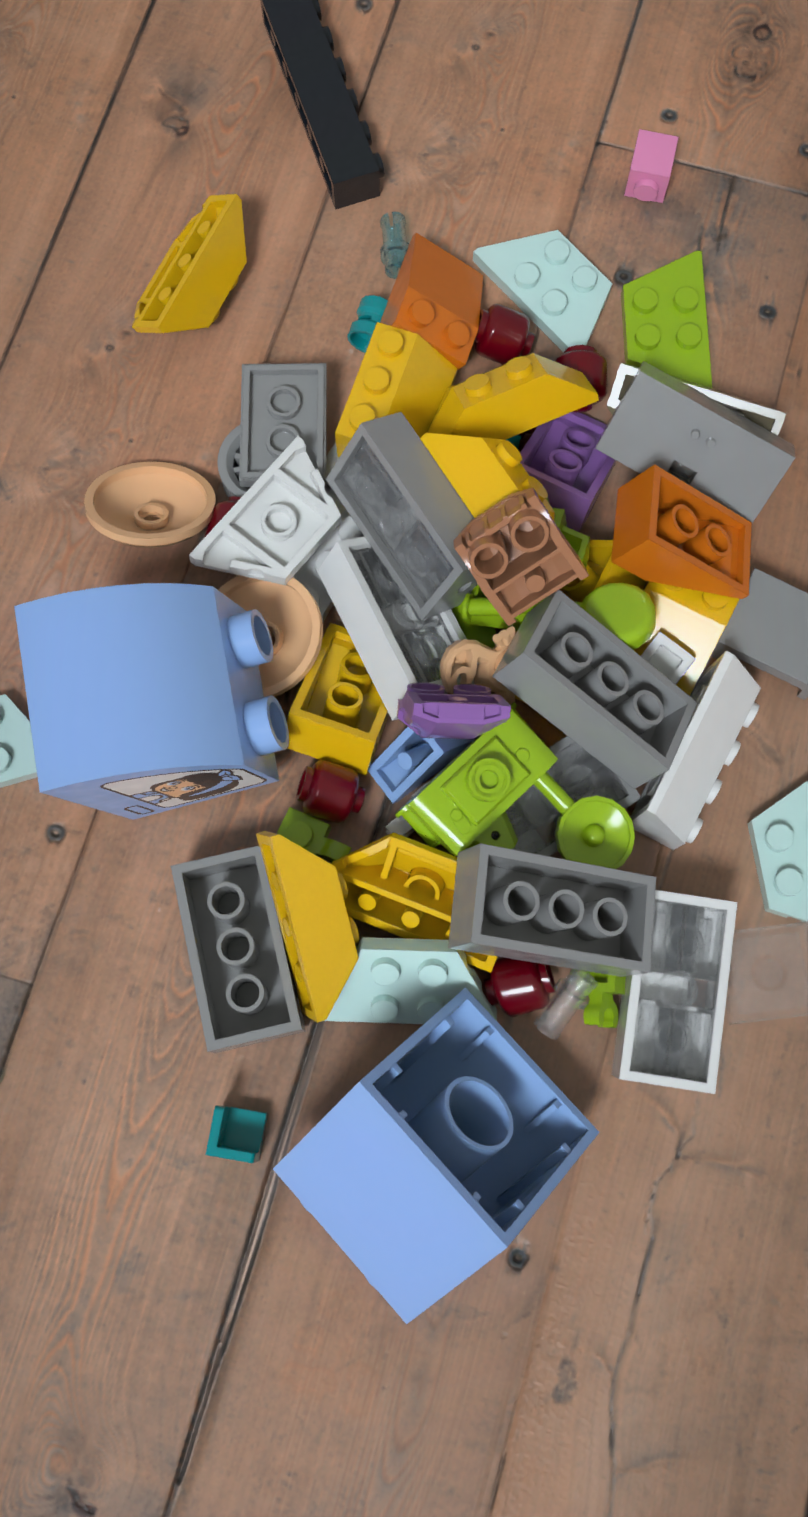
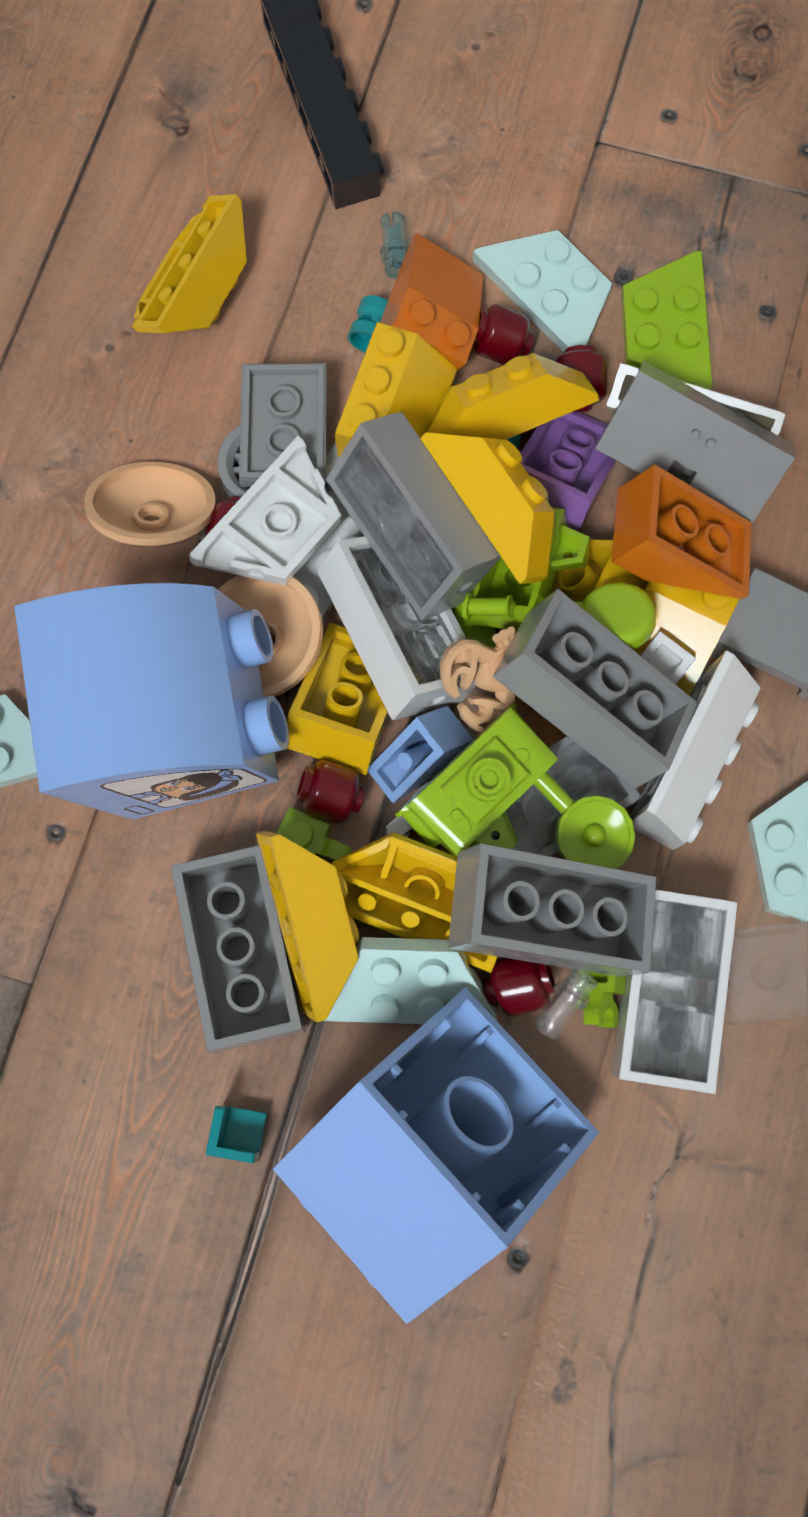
medium lavender slope [397,682,511,739] -> none
nougat slope [453,488,589,626] -> none
bright pink brick [624,129,679,203] -> none

